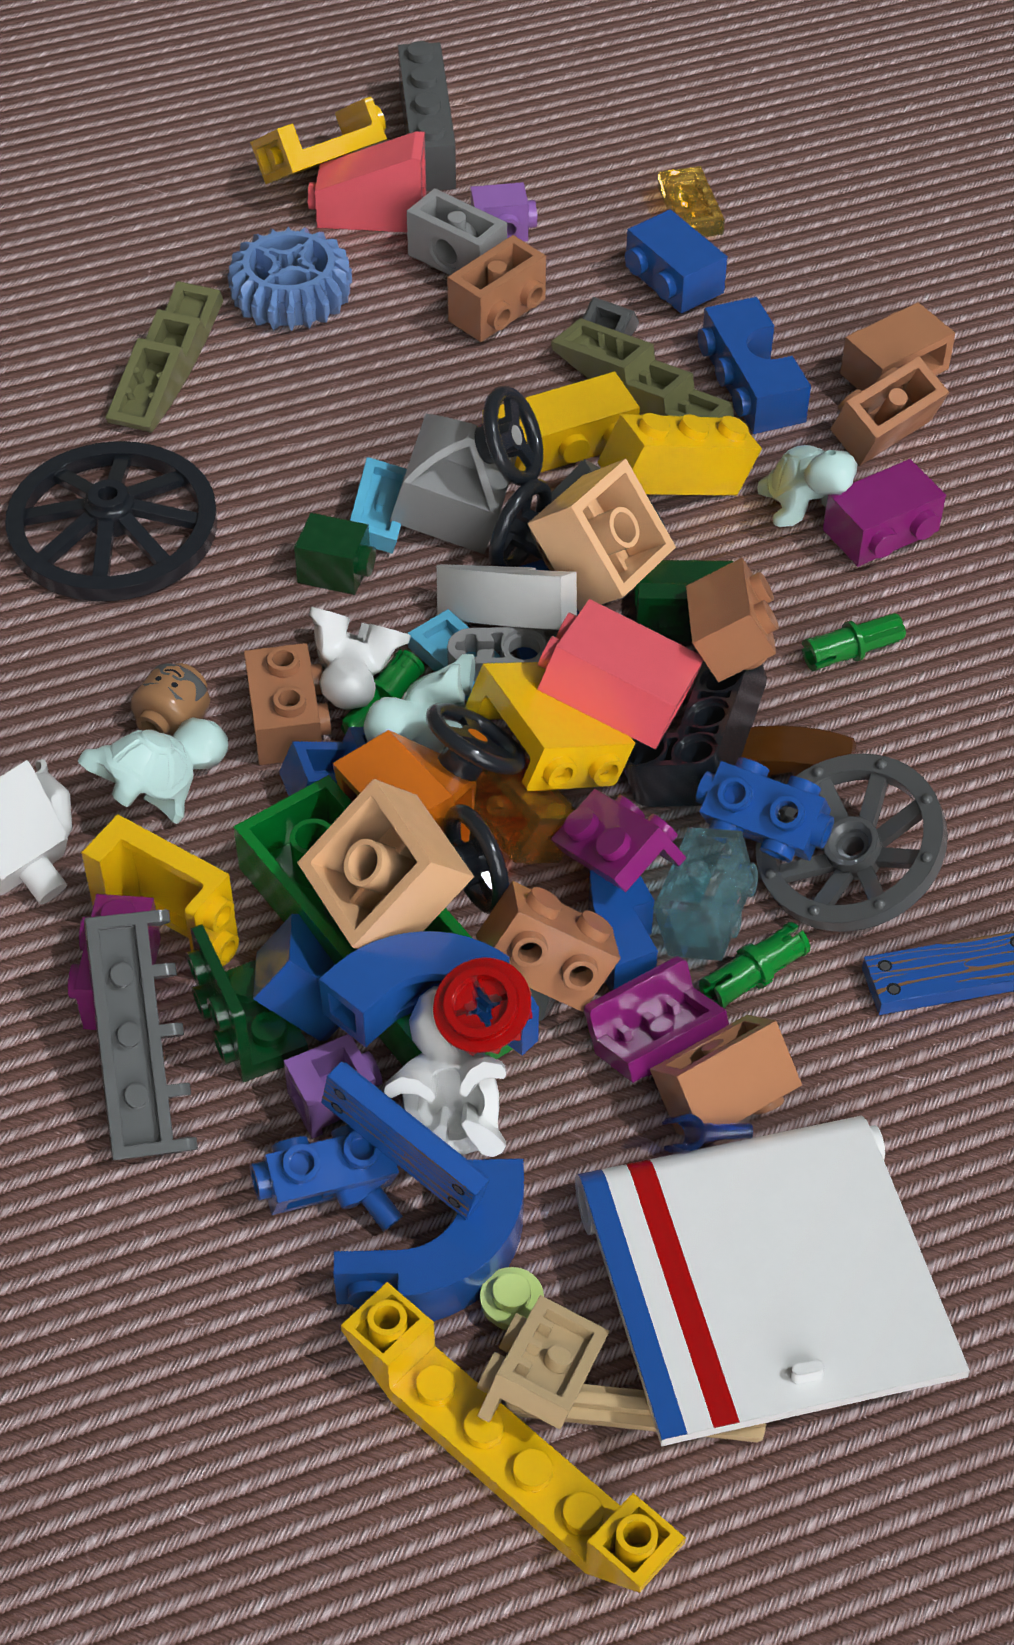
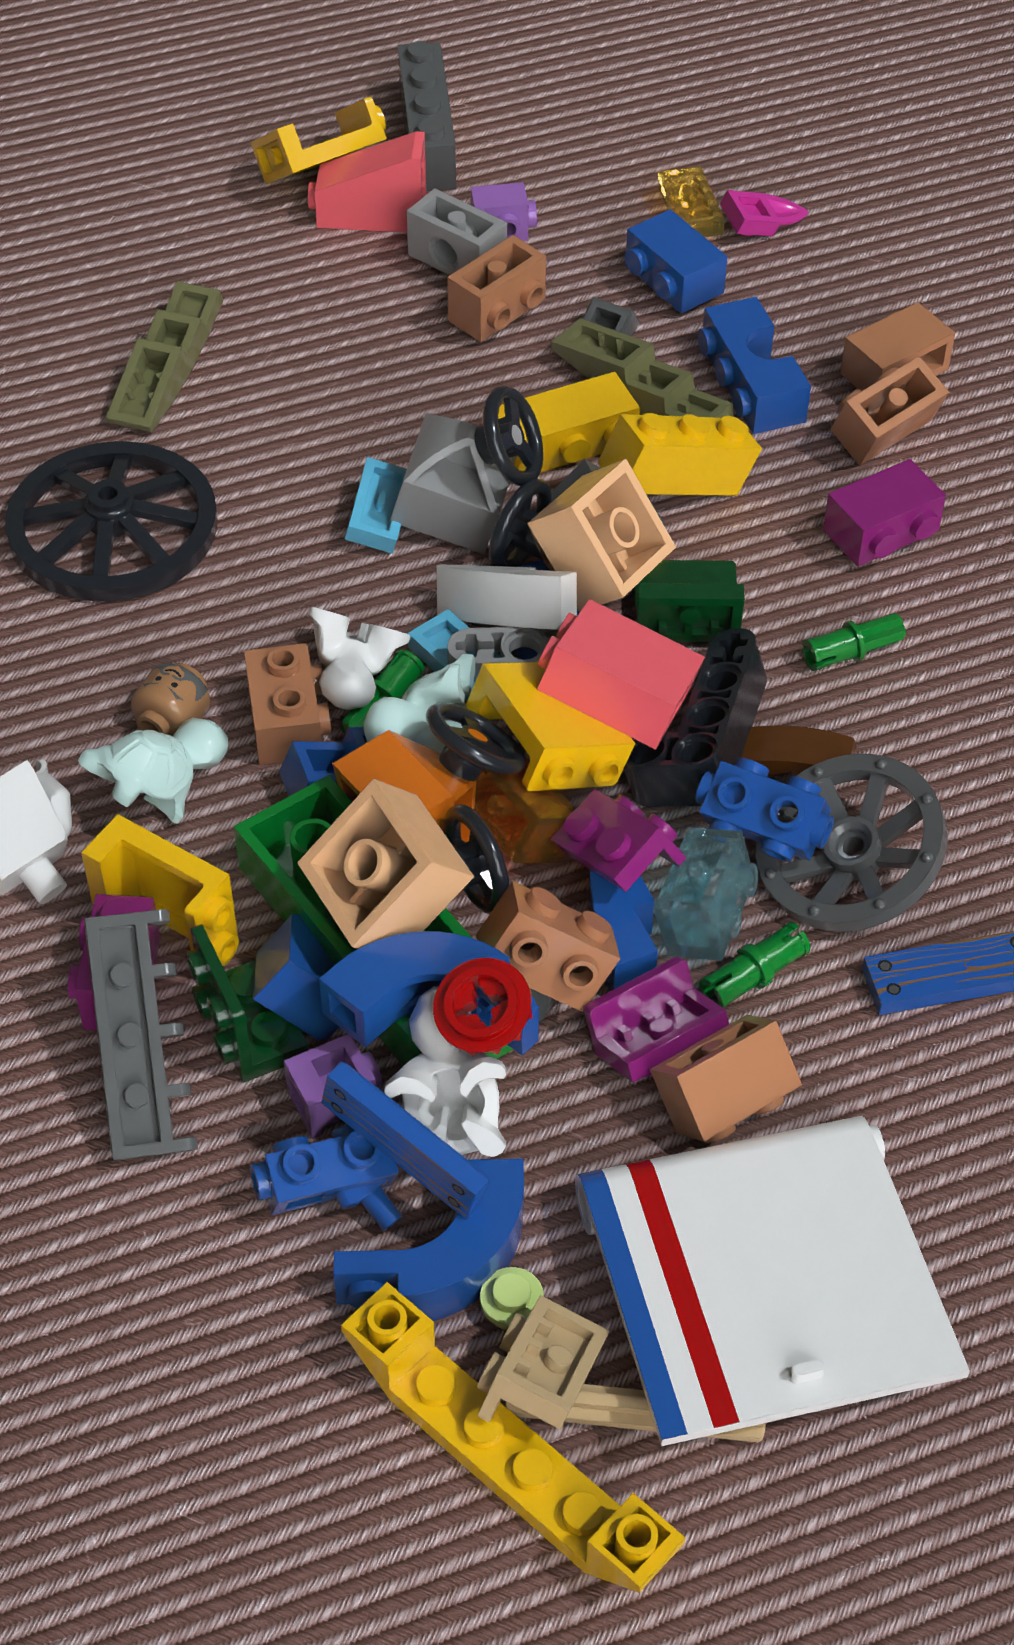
medium blue gear [228,226,352,331] -> none
dark green brick [294,513,376,595] -> none
clear blue hand [662,1114,753,1154] -> none
nougat brick [686,558,779,682] -> none
light aqua animal [757,445,857,527] -> none
none -> dark pink plate [720,190,809,237]

